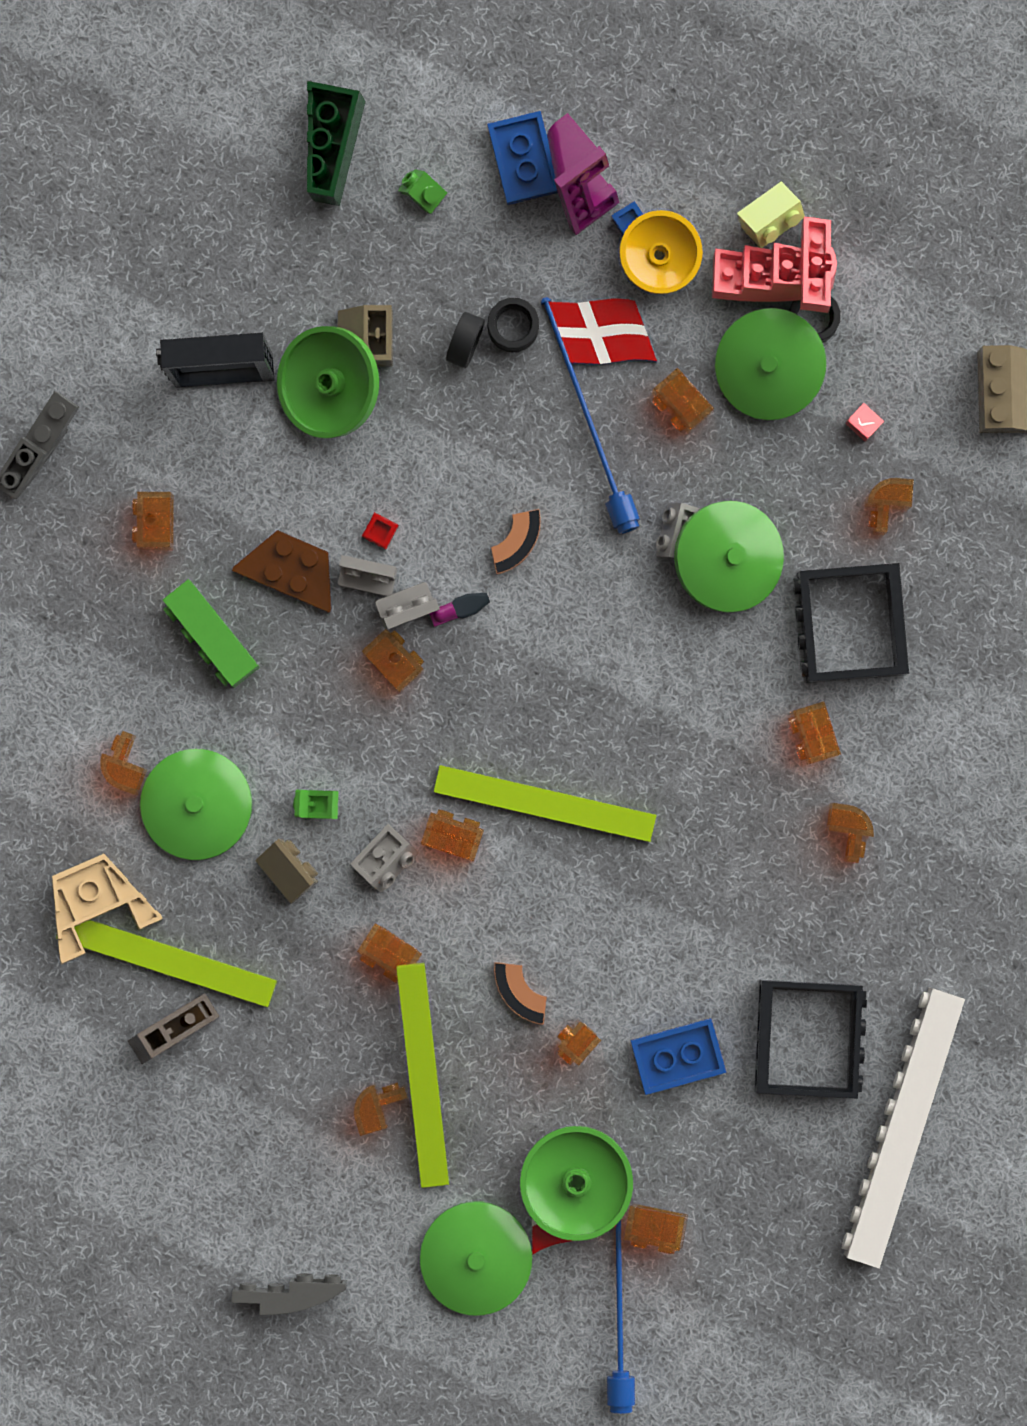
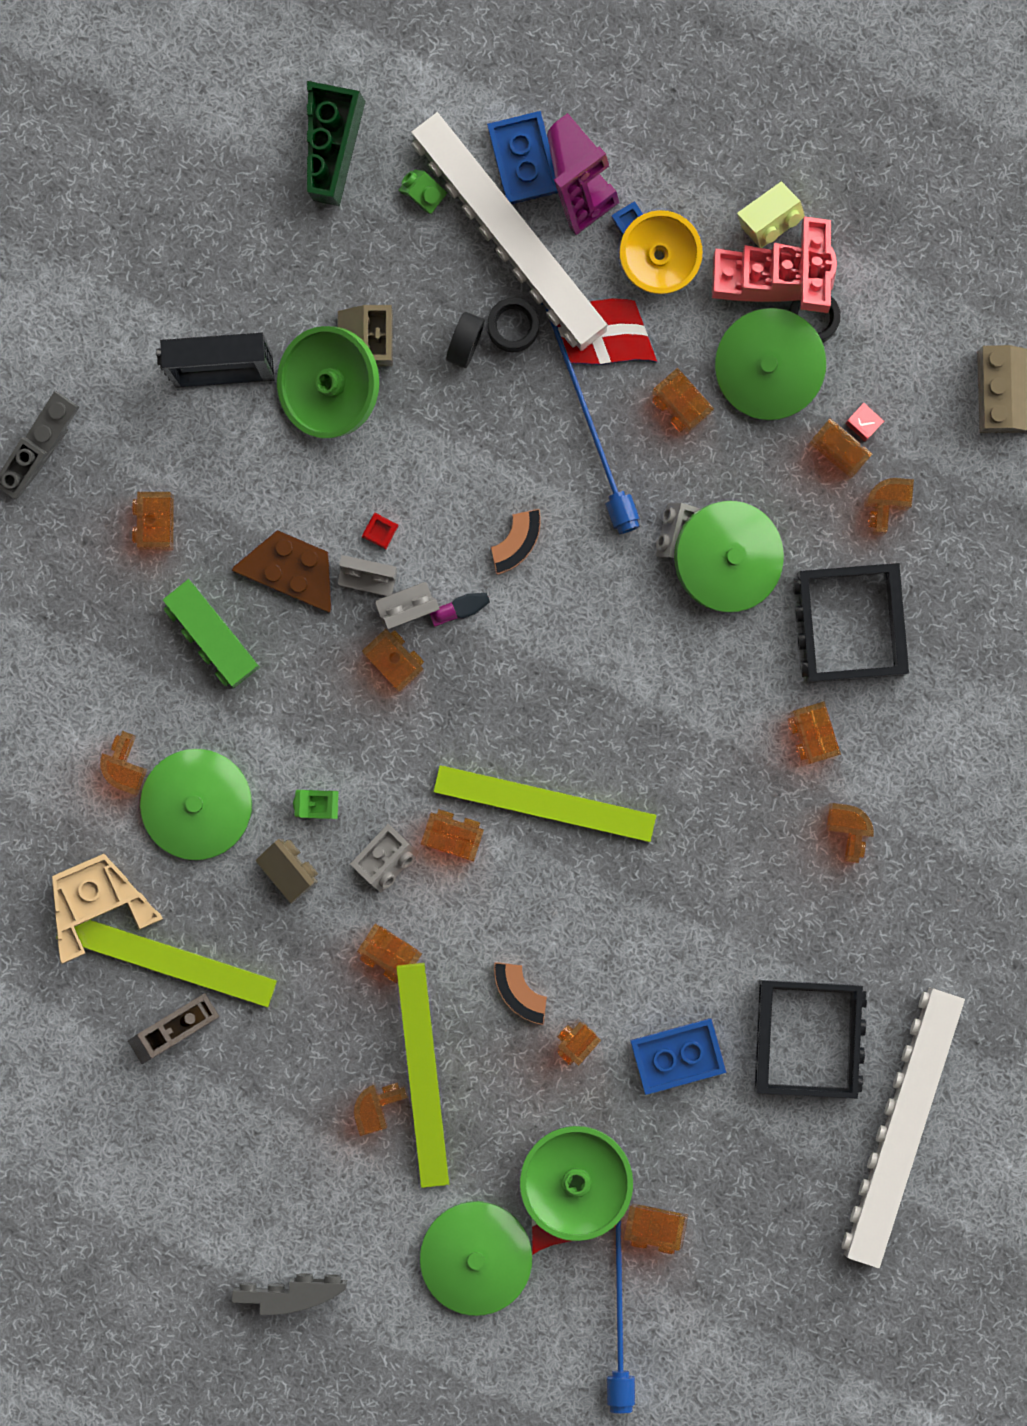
none -> white brick [411,112,607,351]
none -> clear orange brick [809,418,873,478]

